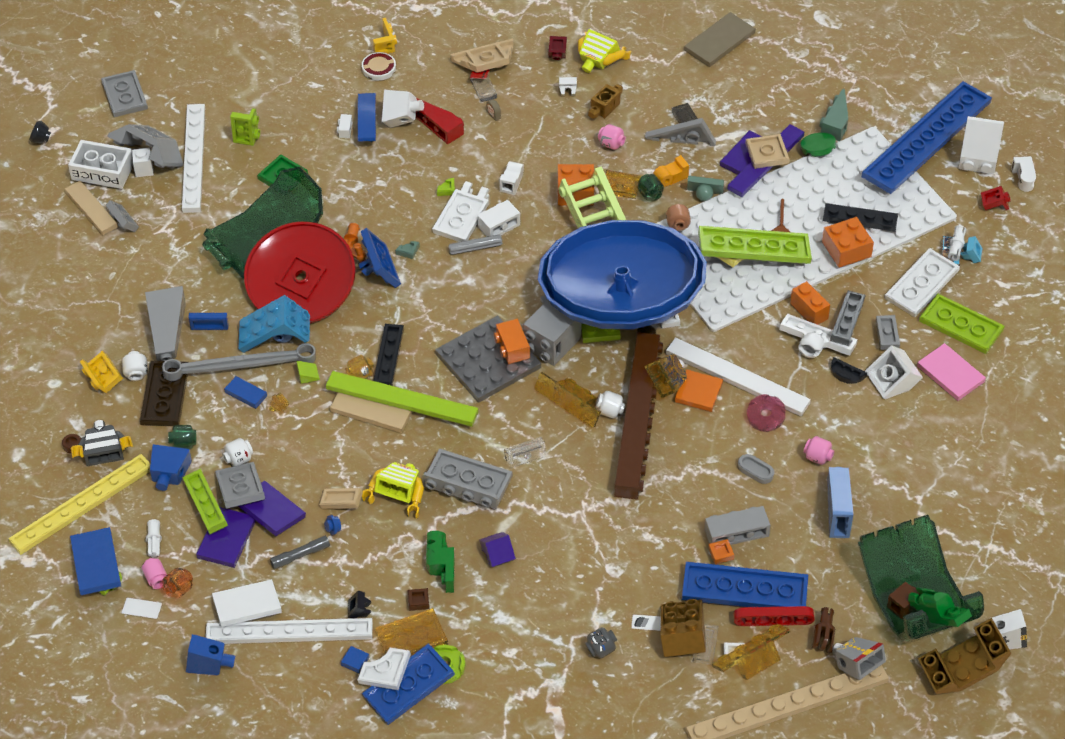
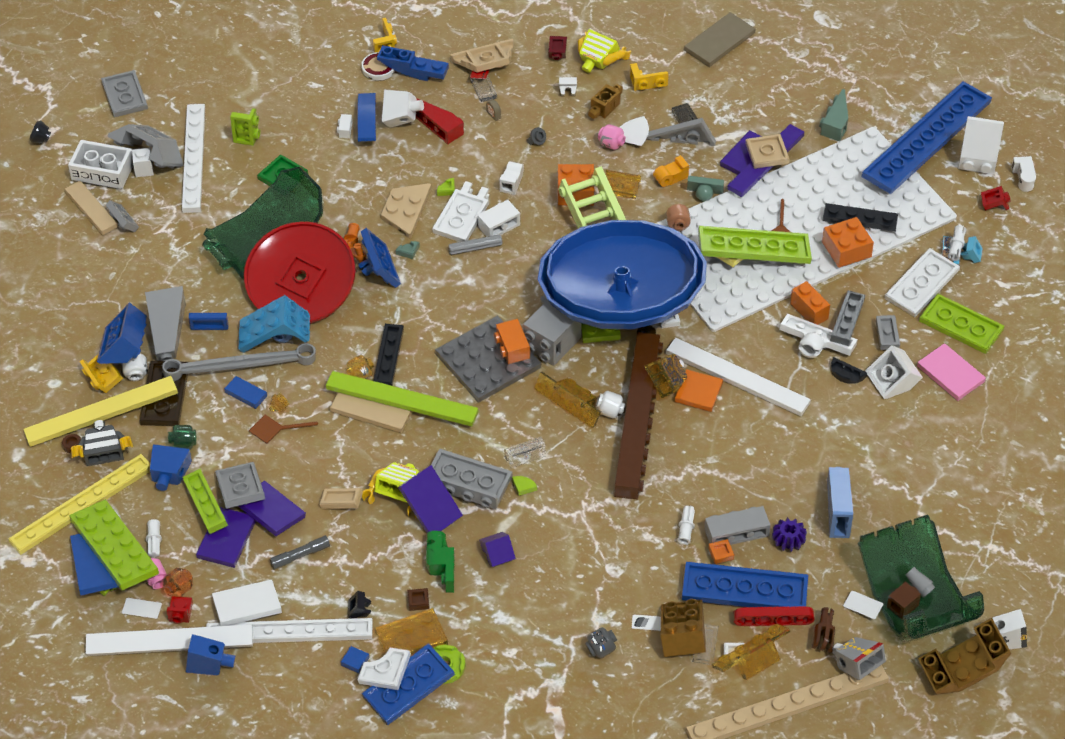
white head [222,438,253,466] -> none
lime slope [296,361,320,384] -> none
blue plate [324,515,341,535] -> none
clear green head [637,174,664,201] -> none
light grey tile [738,454,774,484] -> none
clear pink tile [747,394,786,432] -> none
green tile [801,132,836,157] -> none
bright pink head [803,436,834,465] -> none
green plate [908,587,972,627] -> none
none -> light yellow tile [24,376,178,447]
none -> lime plate [69,499,159,590]
none -> white tile [86,624,253,656]
none -> blue slope [97,302,147,364]
none -> red bracket [166,596,193,623]
none -> dark orange piece [249,414,318,444]
none -> blue slope [377,45,449,81]
none -> tan wing [381,183,432,239]
none -> dark purple tile [398,465,463,533]
none -> lime tile [512,476,537,496]
none -> dark grey plate [527,127,546,145]
none -> white sticker [620,116,649,146]
none -> yellow bracket [630,63,669,91]
none -> white axle [678,506,695,545]
none -> dark purple gear [772,517,807,552]
none -> white sticker [843,591,883,619]
none -> light grey cone [905,567,935,598]

